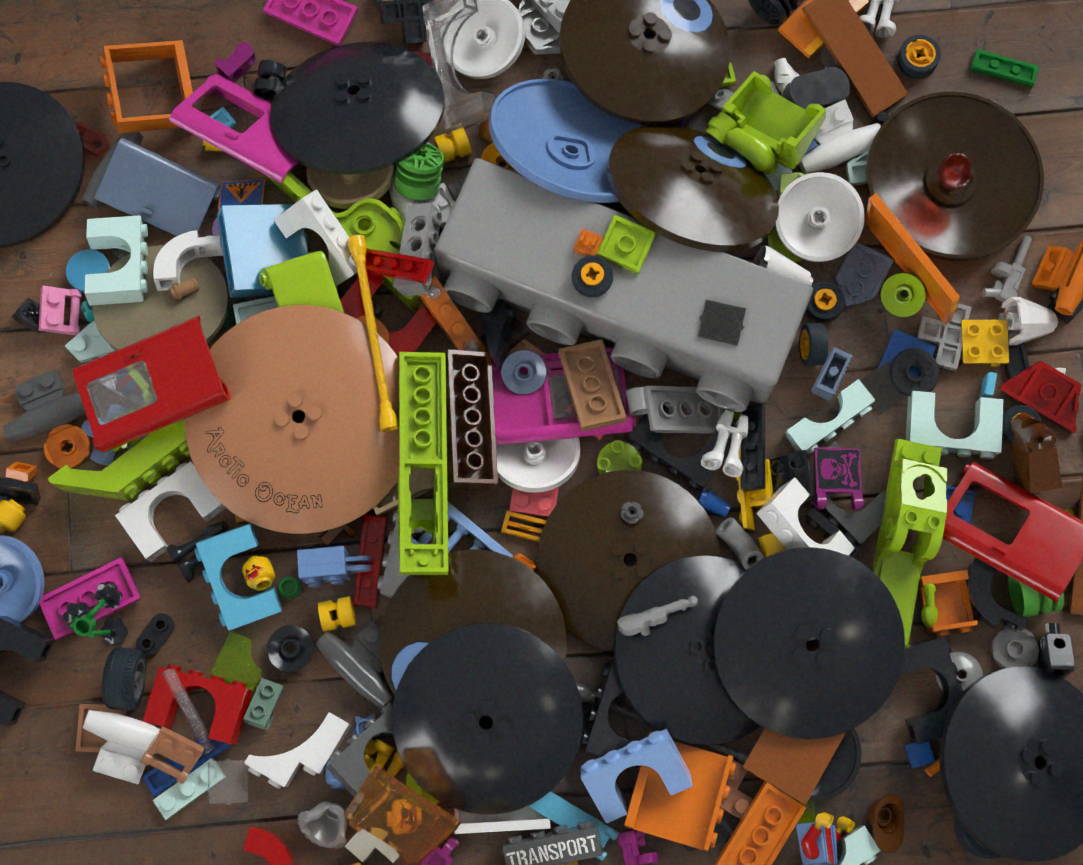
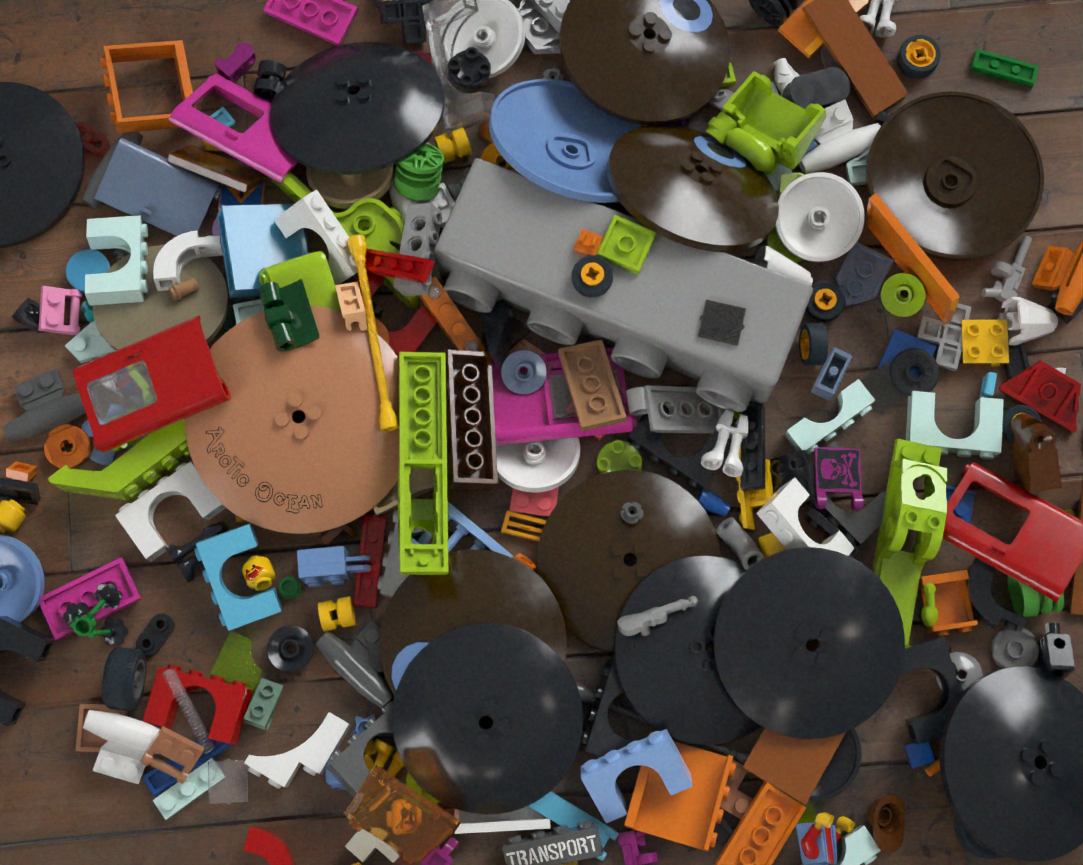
light grey hair [298,801,348,849] -> none
clear red hair [938,153,972,190] -> none
none -> reddish brown tile [168,145,267,192]
none -> dark green panel [259,279,320,352]
none -> light nougat hinge [335,282,367,331]
none -> black dish [448,47,491,88]

